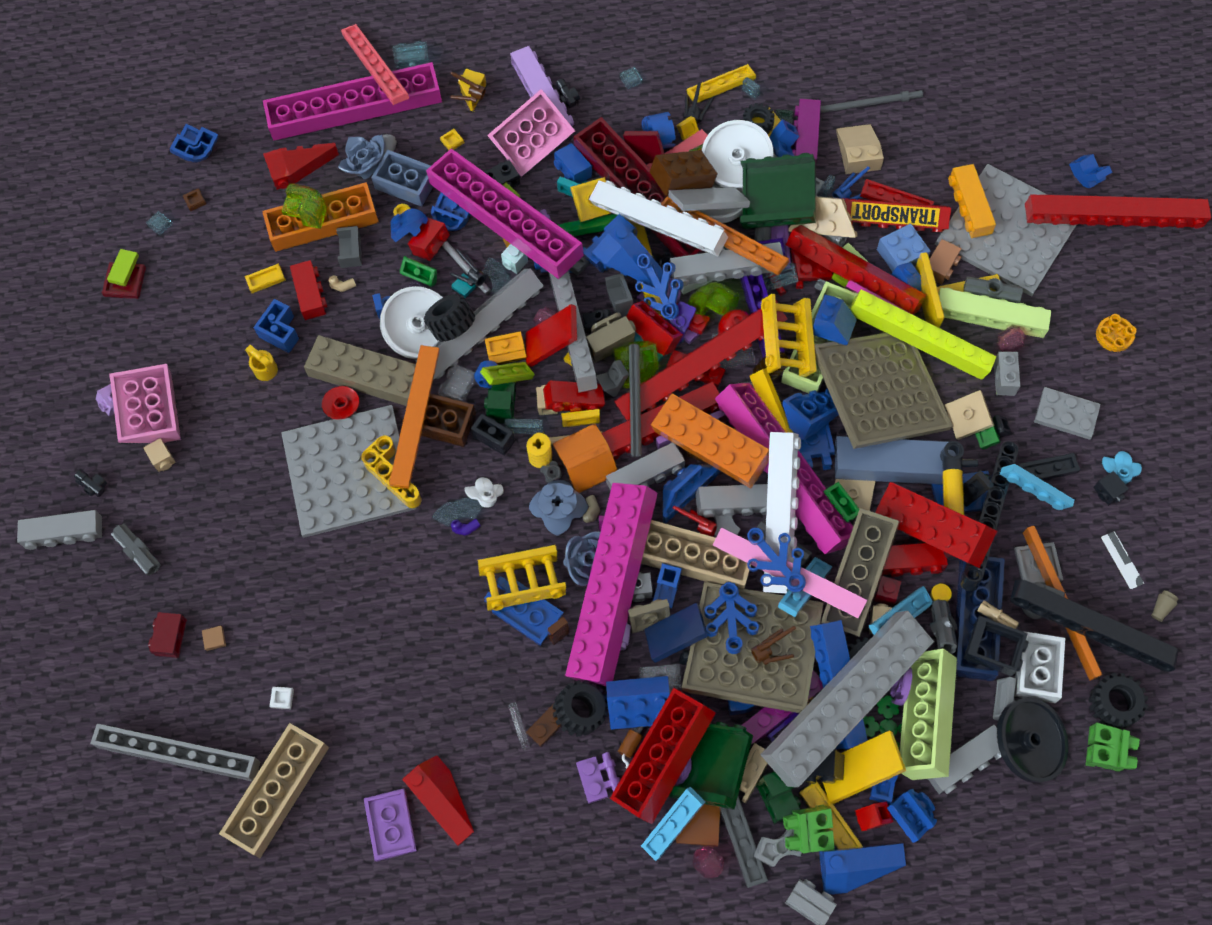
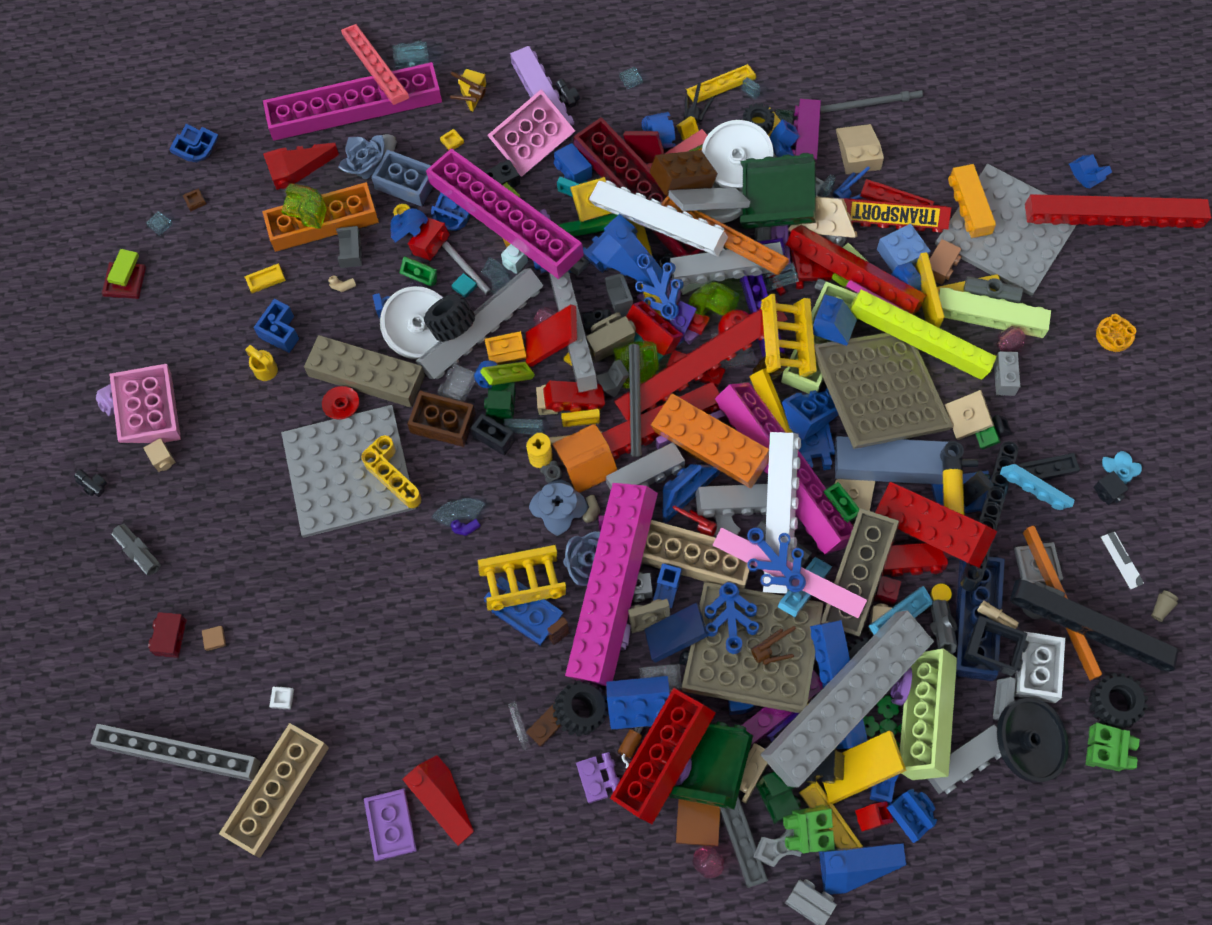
light grey brick [17,510,102,550] -> none
red brick [290,260,328,320] -> none
orange tile [389,345,440,489] -> none
black plant [450,248,487,287] -> none
white plate [465,477,503,507] -> none
medium azure plate [641,787,705,861] -> none
light grey plate [1034,387,1101,440] -> none

